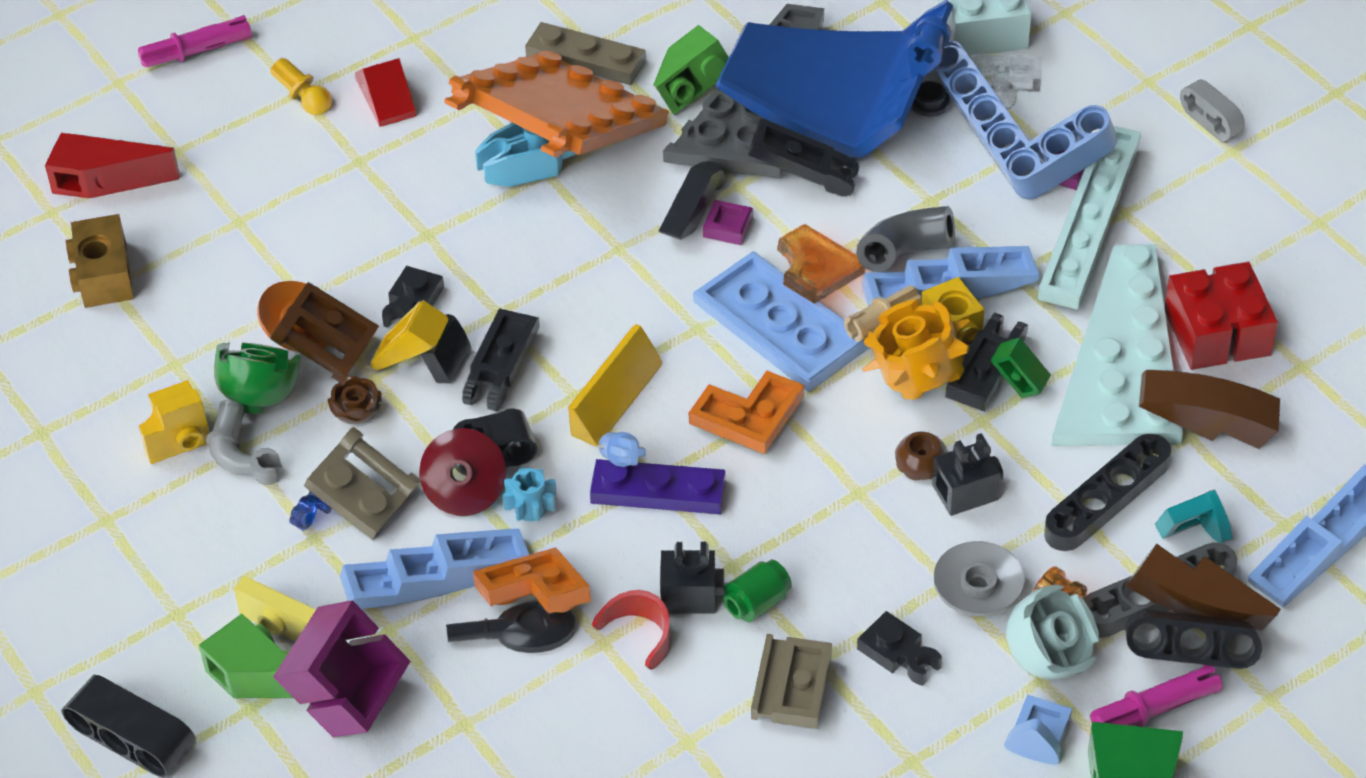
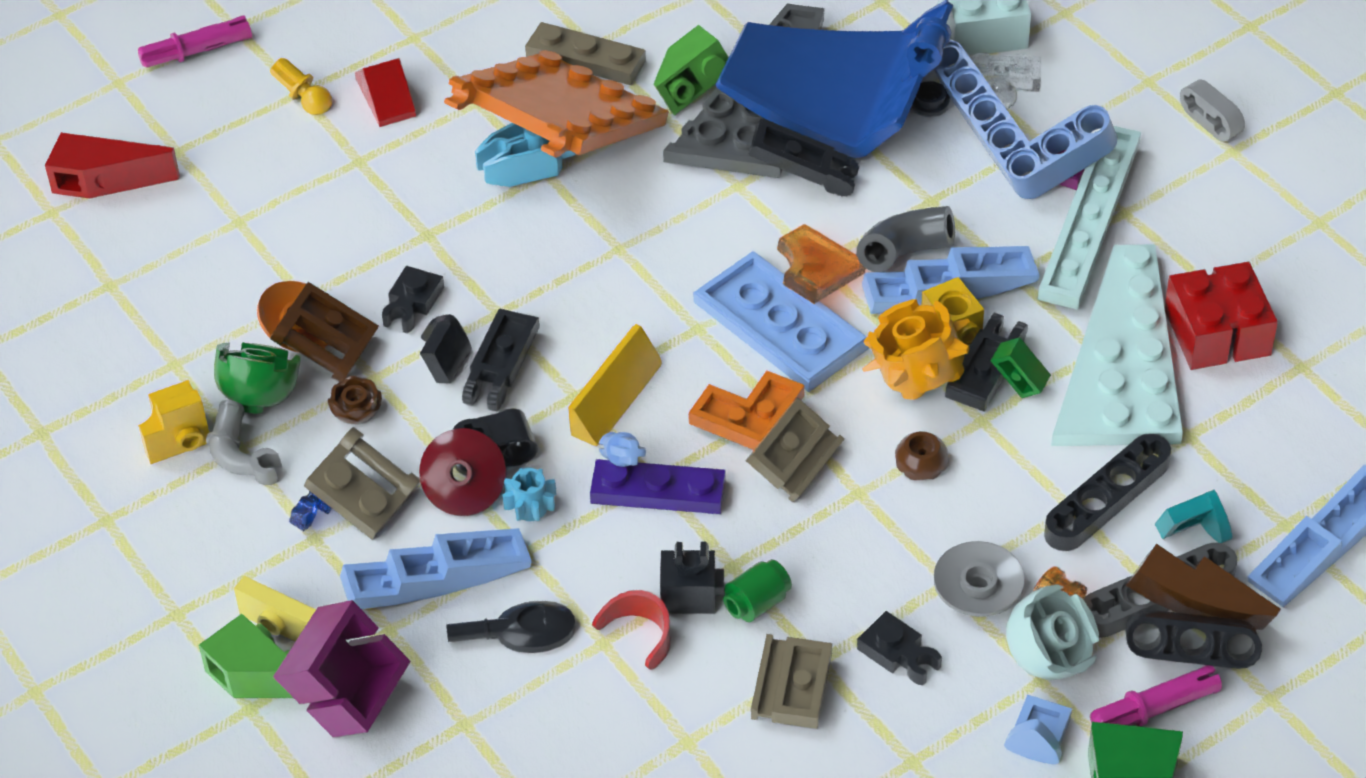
black beam [61,674,196,778] -> none
pearl gold brick [65,214,134,308] -> none
yellow slope [370,300,448,371] -> none
orange plate [473,547,591,614] -> none
black piece [658,161,726,240] -> none
magenta tile [703,200,753,245] -> none
tan axle [844,285,922,342] -> none
black brick [932,433,1004,516] -> none
reddish brown slope [1139,370,1280,449] -> none
none -> dark tan plate [745,398,845,502]

